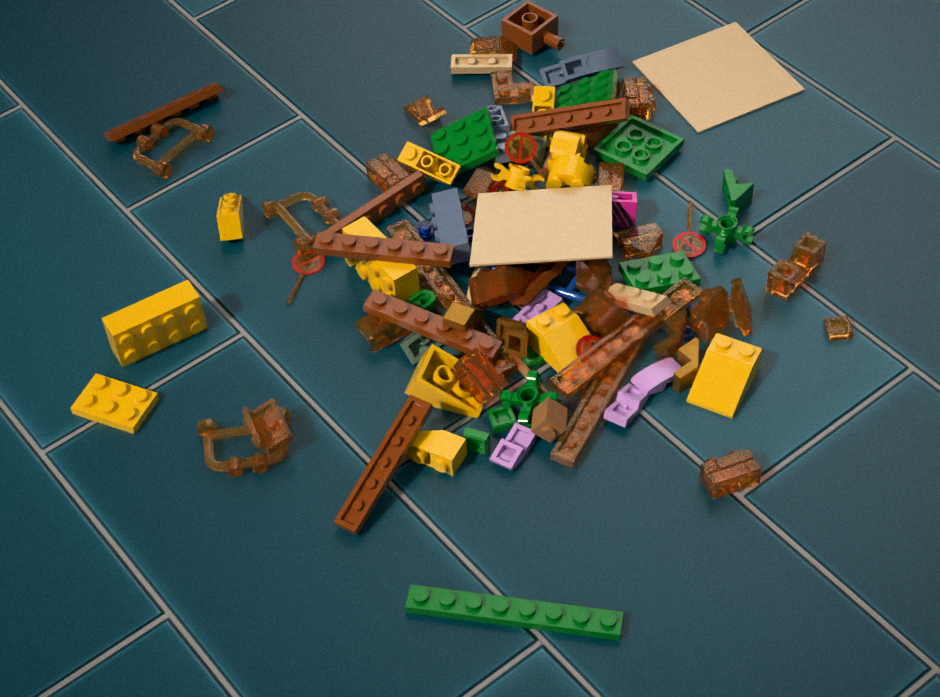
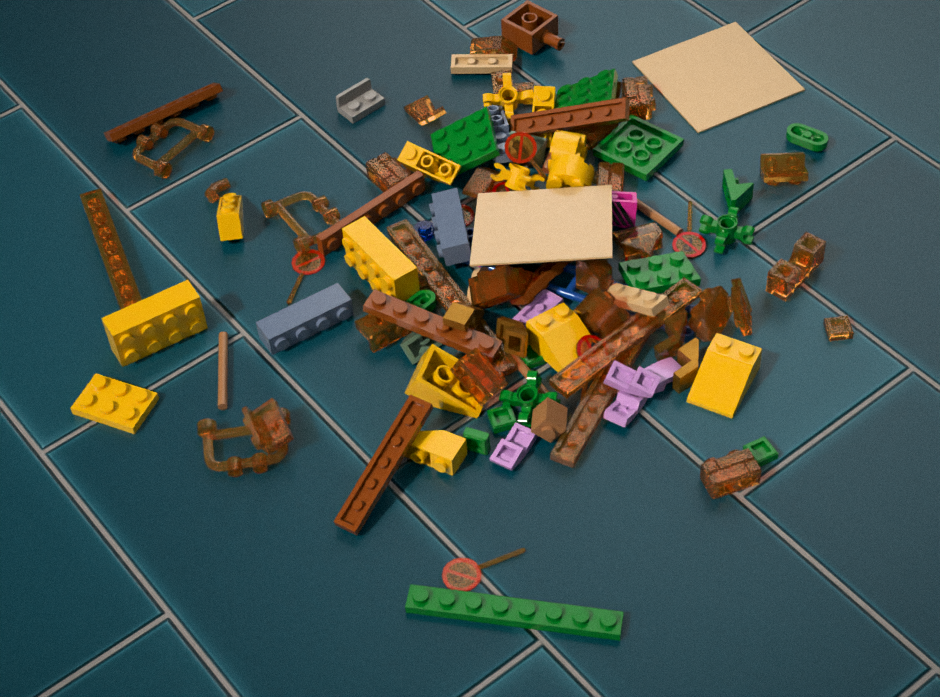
dark orange plate [313,231,455,268] -> none
sand blue slope [539,47,624,88] -> none
none -> clear orange plate [79,188,142,310]
none -> clear orange arm [204,178,231,203]
none -> medium nougat bar [218,332,228,410]
none -> sand blue brick [256,283,354,355]
none -> light grey bracket [336,78,385,124]
none -> clear orange piece [442,548,526,591]
none -> yellow pin [483,73,533,125]
none -> lavender slope [603,360,661,398]
none -> medium nougat bar [637,199,683,236]
none -> green tile [743,436,779,469]
none -> clear orange bracket [760,152,809,185]
none -> green plate [786,123,828,152]

